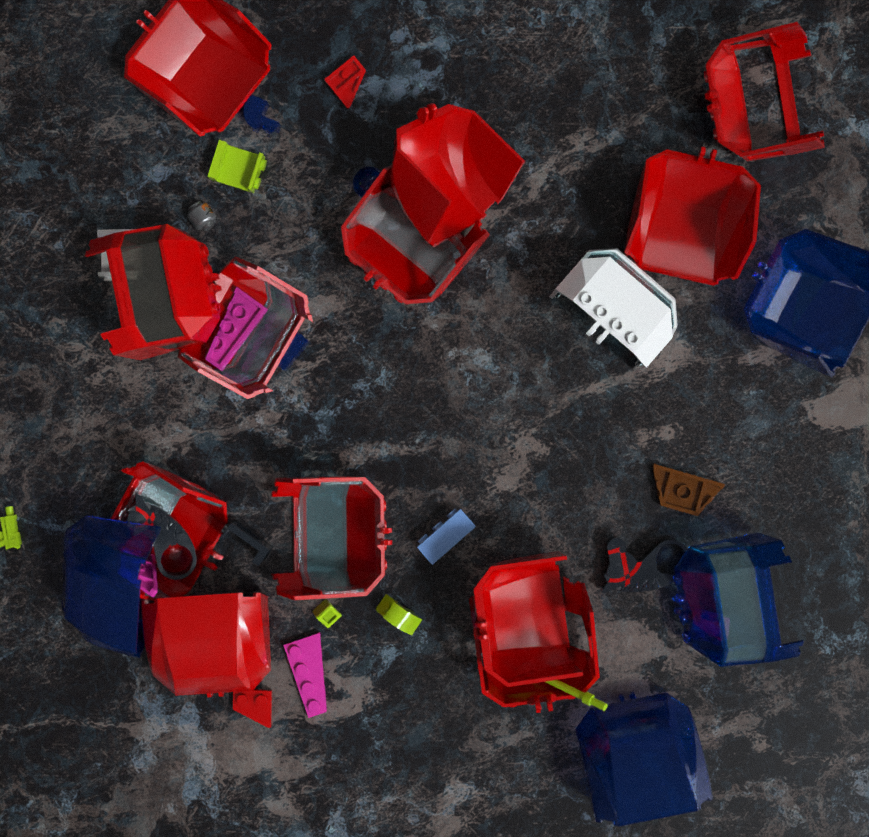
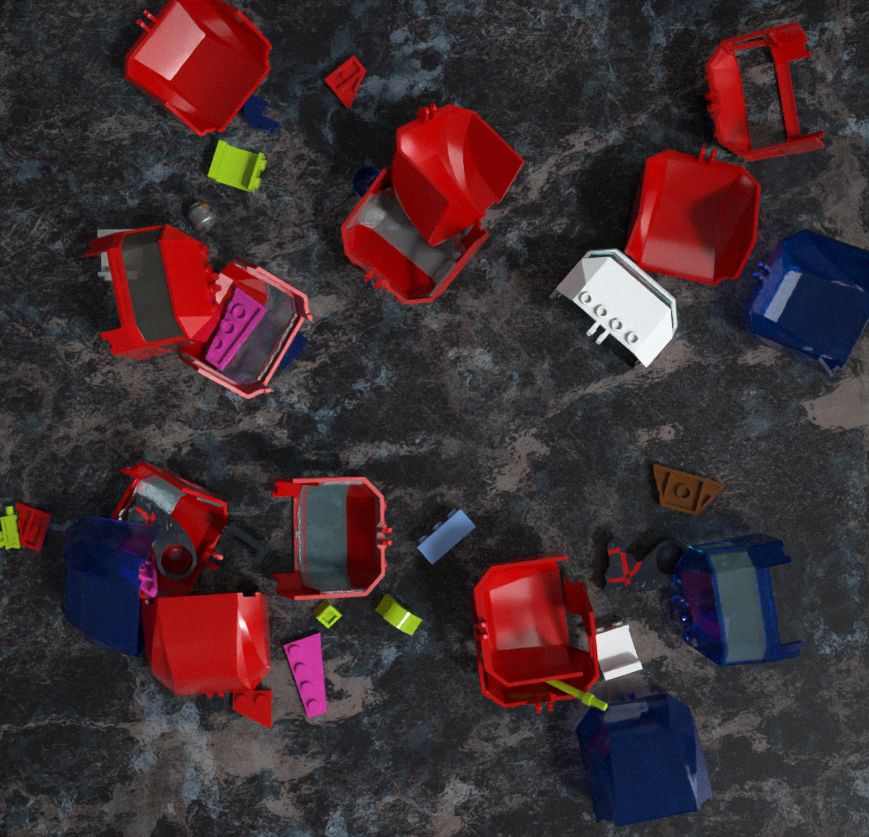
none -> red wing [16,503,53,551]
none -> white panel [595,621,643,680]

